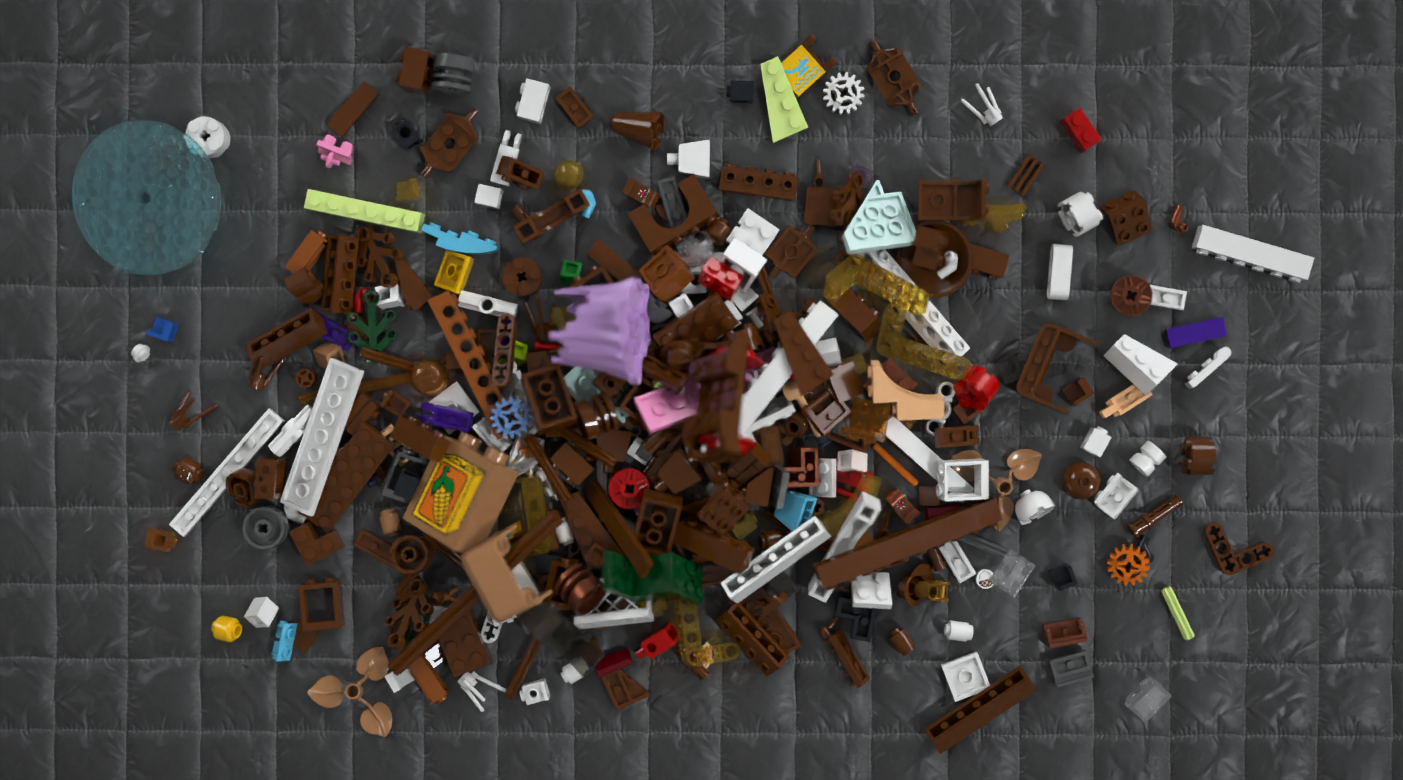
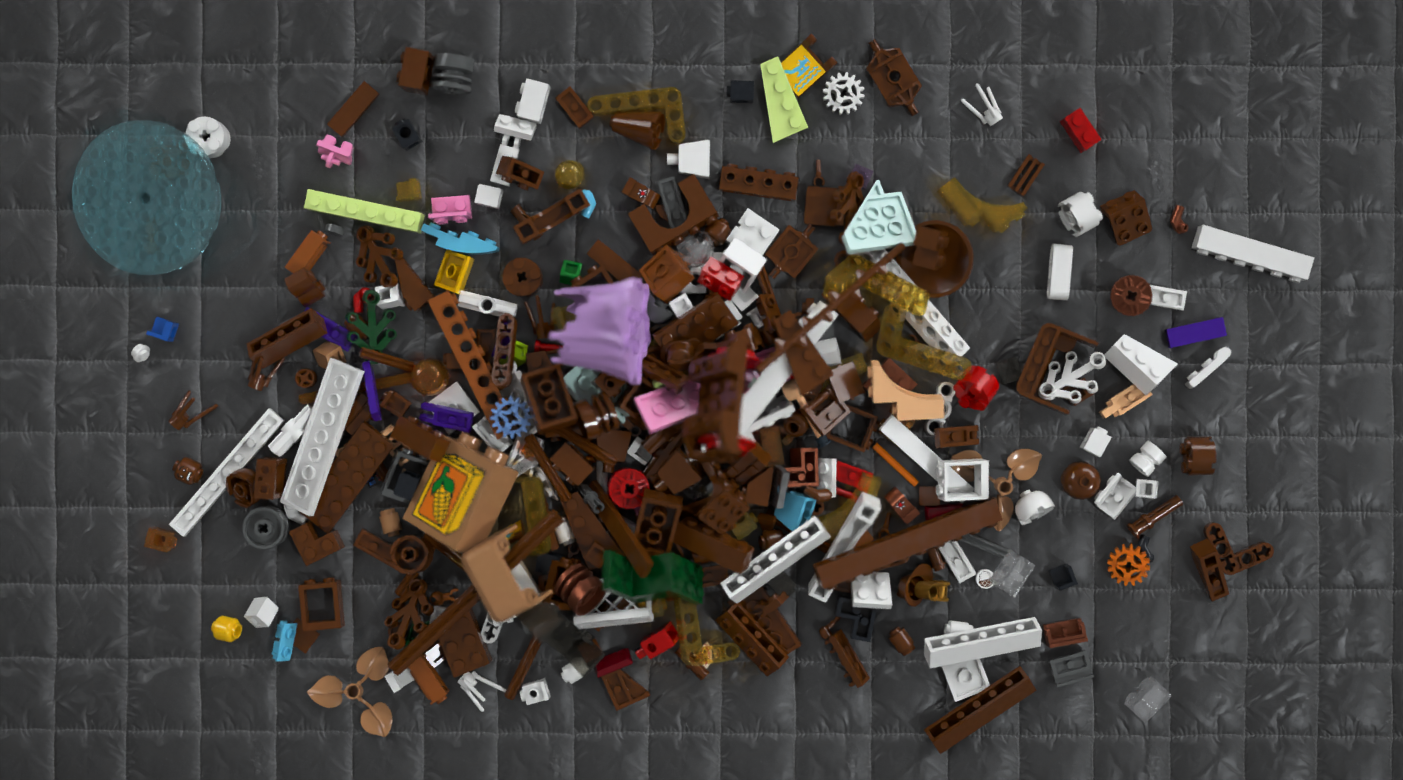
reddish brown brick [321,235,359,314] -> none
reddish brown plate [420,107,479,179] -> none
white panel [837,449,868,473] -> none
clear orange bracket [840,398,890,444] -> none
reddish brown bracket [918,178,989,221] -> none
white arm [937,251,958,279] -> none
copper panel [952,403,982,424] -> none
reddish brown brick [971,245,1009,281] -> none
yellowish green axle [1161,586,1195,640] -> none
none -> dark grey tile [324,223,345,237]
none -> dark purple tile [362,361,382,421]
none -> bright pink bracket [428,195,472,225]
none -> white plate [494,114,537,141]
none -> dark grey axle [578,483,605,513]
none -> clear yellow beam [587,87,686,145]
none -> reddish brown plant [755,242,906,374]
none -> reddish brown tile [757,513,777,531]
none -> reddish brown arm [804,485,832,502]
none -> white brick [924,617,1042,668]
none -> white plant [1038,351,1106,404]
none -> white leg [1135,479,1159,498]
none -> reddish brown slope [1189,539,1229,602]

